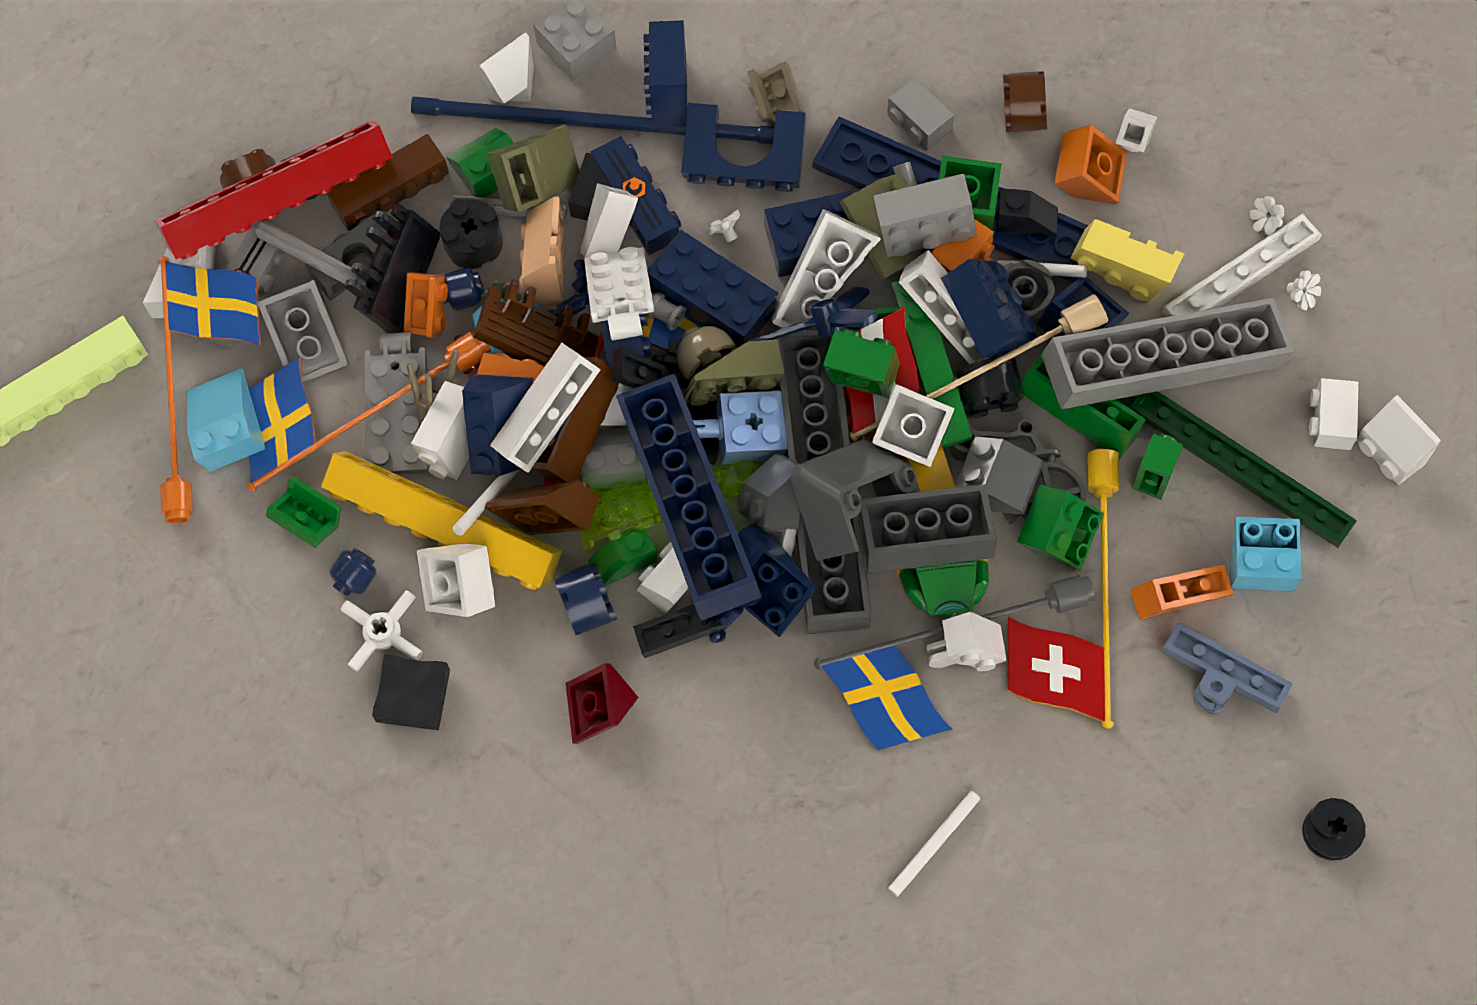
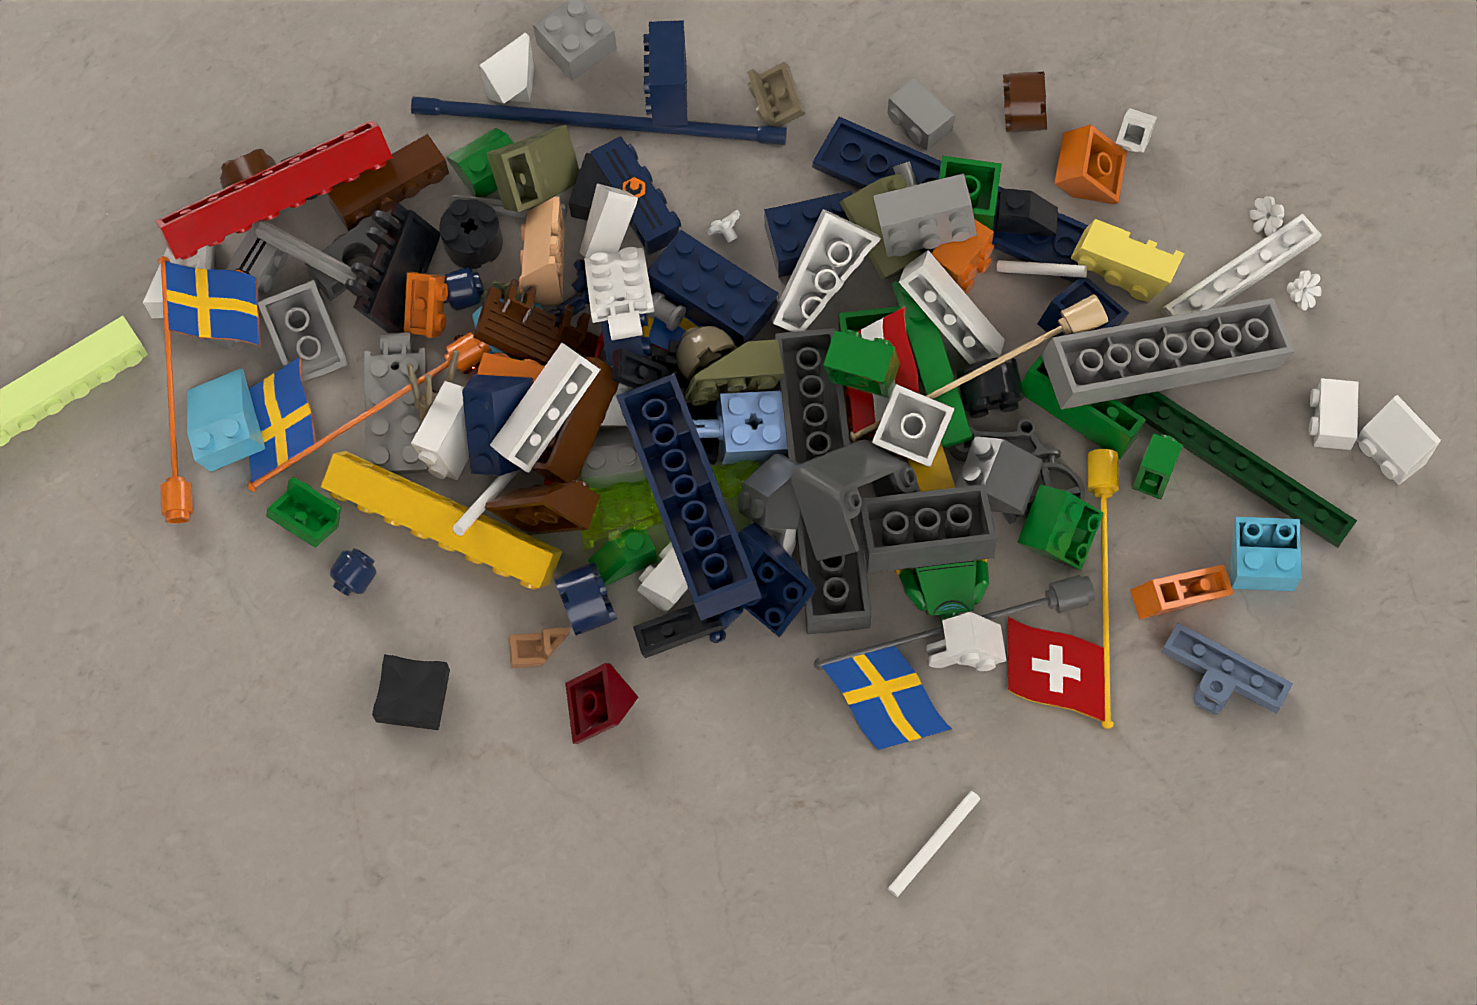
white bar [341,590,423,672] -> none
white slope [417,543,495,617] -> none
dark blue arch [681,103,807,192] -> none
dark blue piece [747,287,878,341] -> none
dark blue brick [941,259,1038,358] -> none
dark grey brick [1003,260,1055,327] -> none
black piece [1302,798,1366,861] -> none
none -> medium nougat slope [508,628,570,669]

